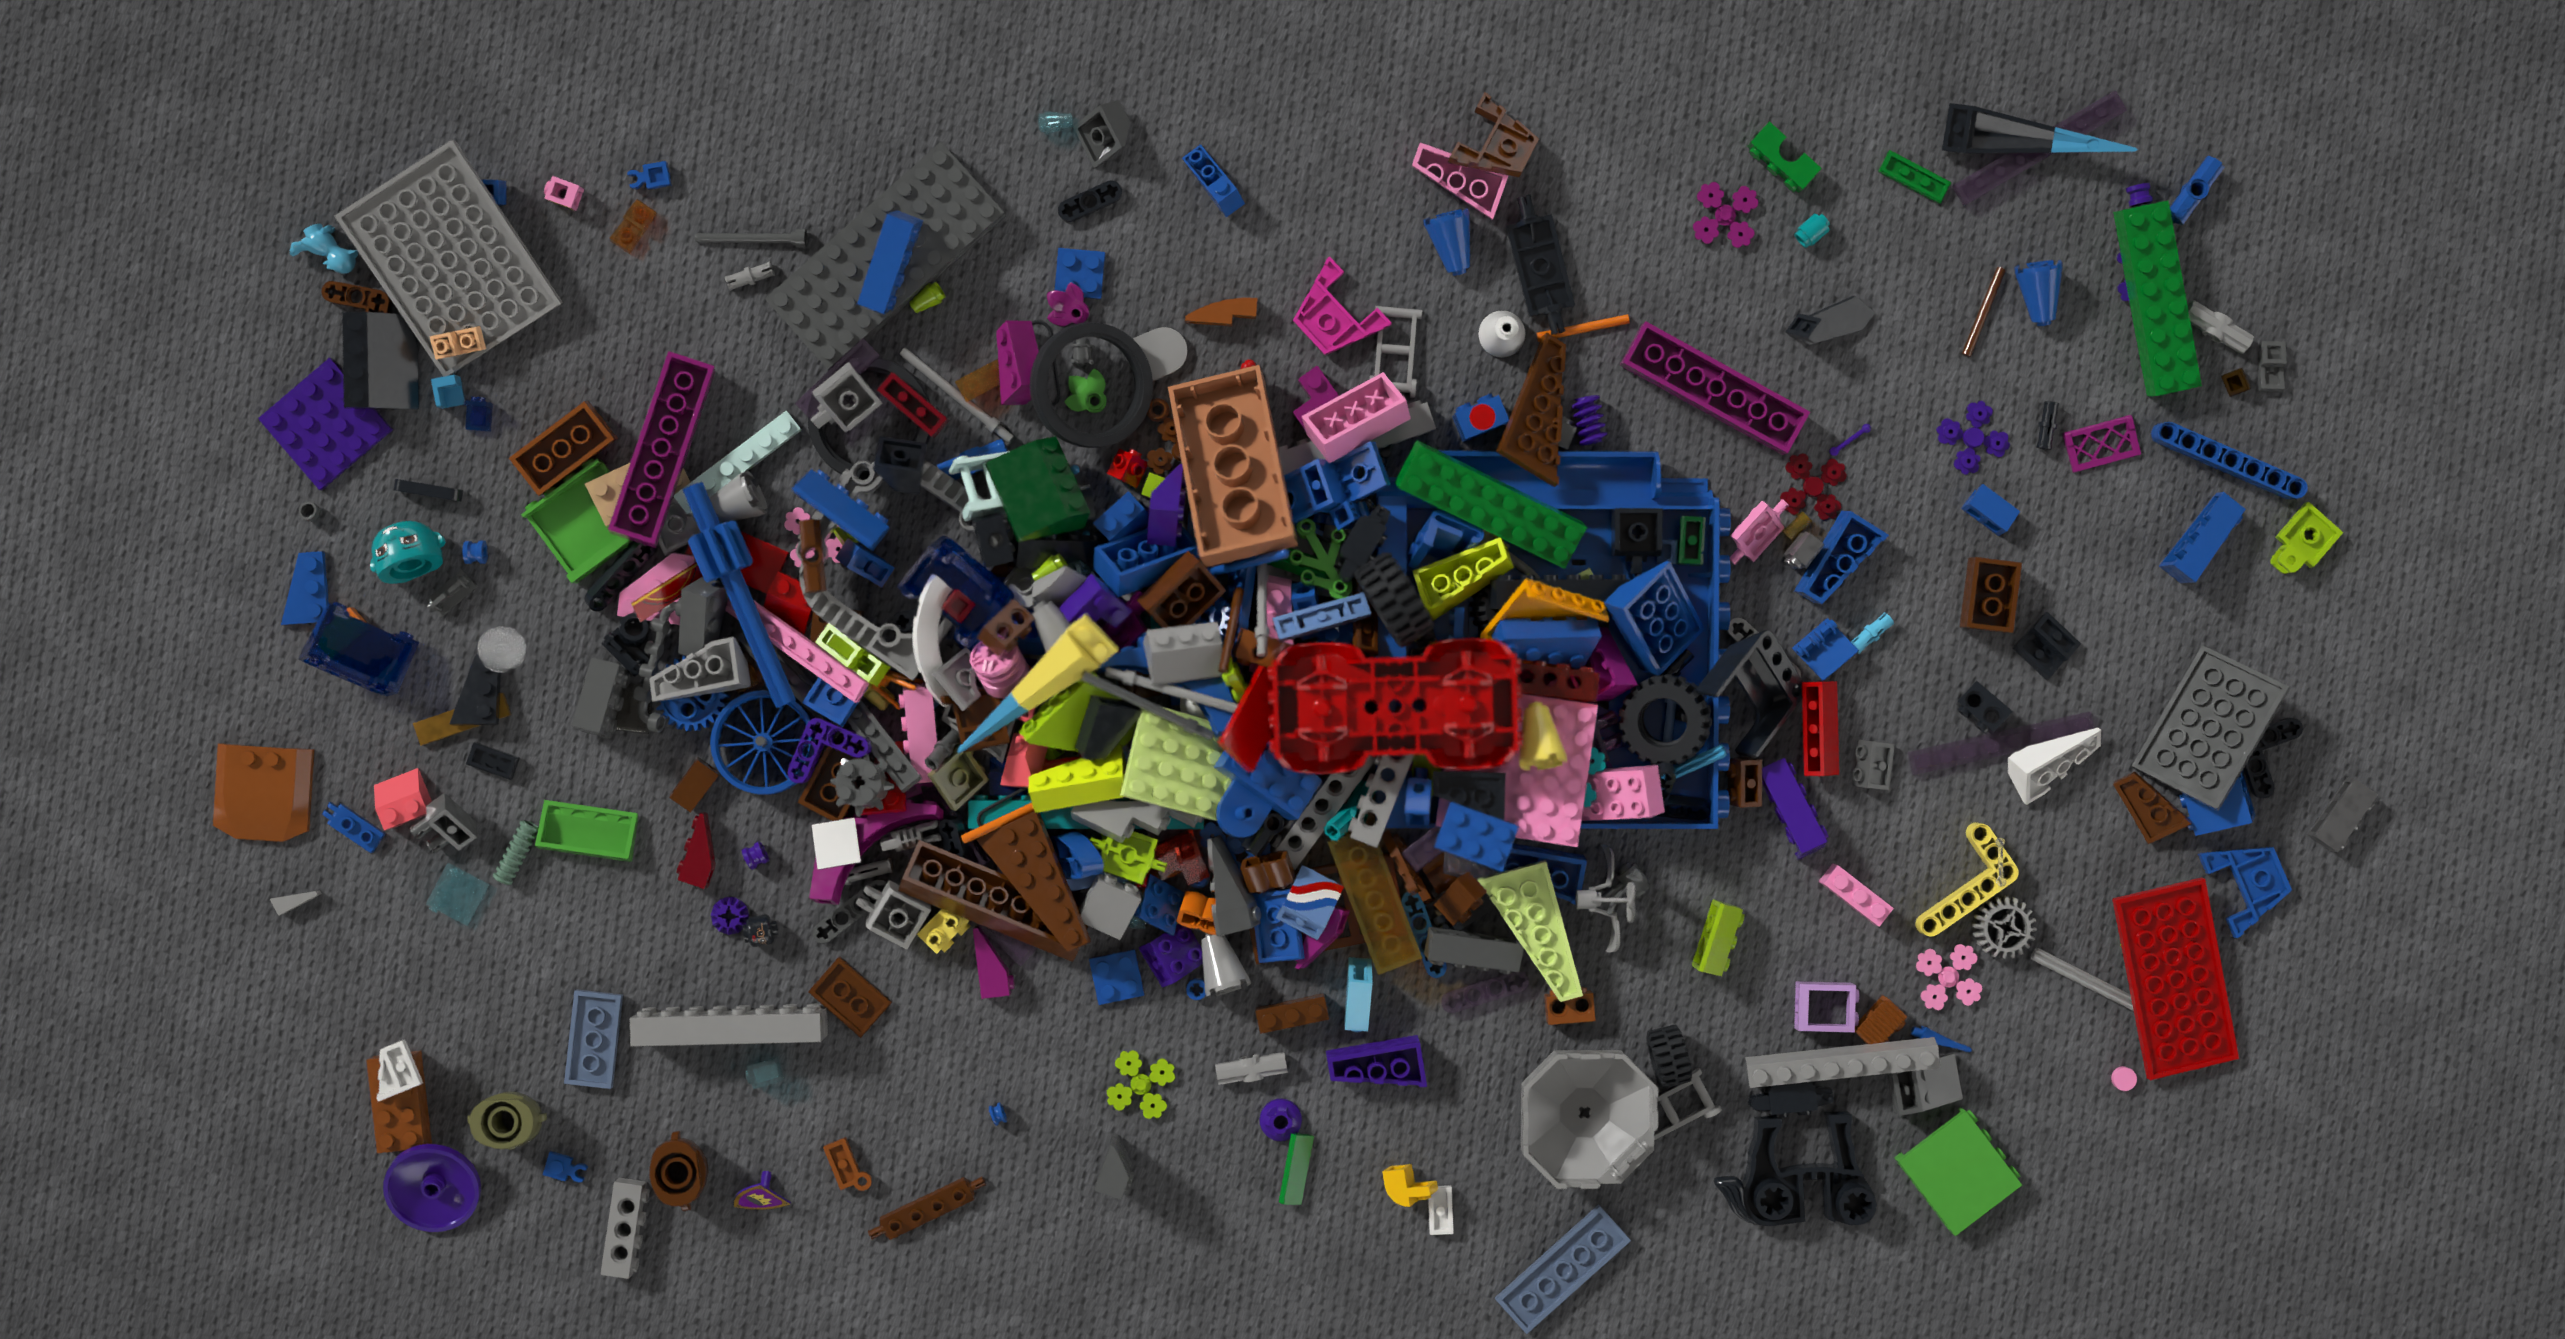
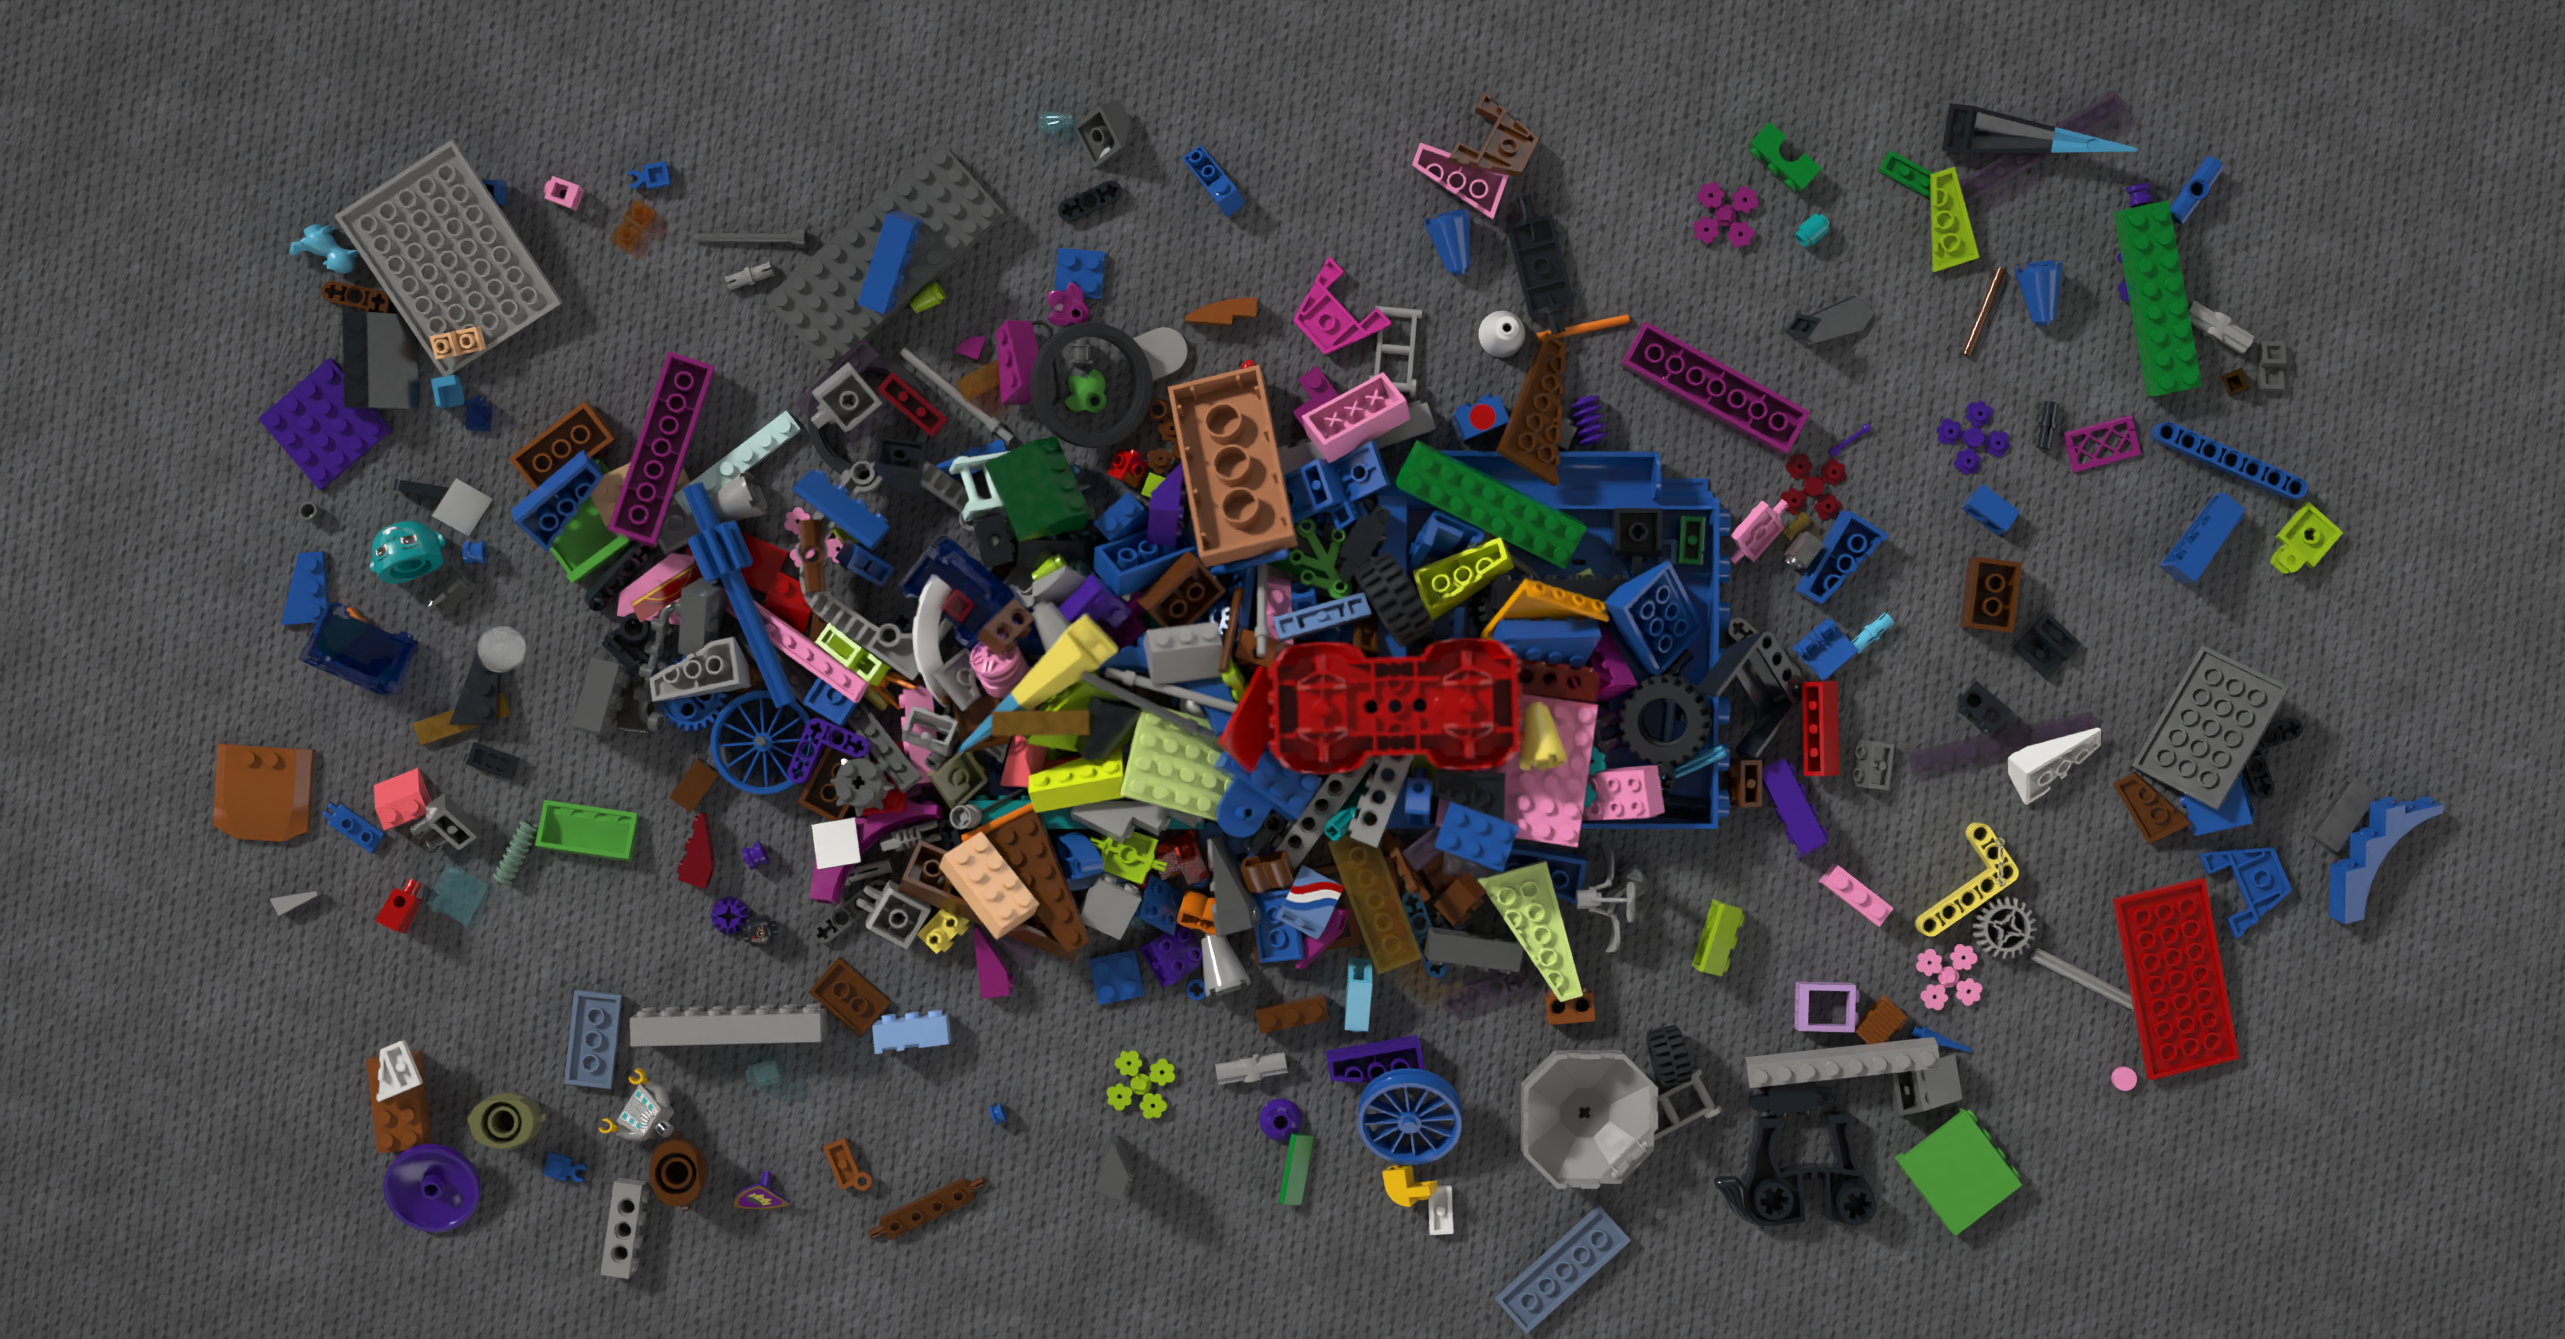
none -> red torso [375,878,423,934]
none -> white sticker [432,478,493,536]
none -> blue wedge [511,450,603,552]
none -> light grey torso [599,1068,674,1141]
none -> light blue wedge [872,1010,951,1054]
none -> light grey window [902,706,958,756]
none -> light nougat brick [939,832,1039,940]
none -> light grey wheel [950,804,982,829]
none -> magenta tile [956,336,986,361]
none -> pearl gold tile [992,711,1089,735]
none -> blue wheel [1358,1068,1462,1165]
none -> lime wing [1930,167,1980,272]
none -> blue arch [2329,796,2444,924]

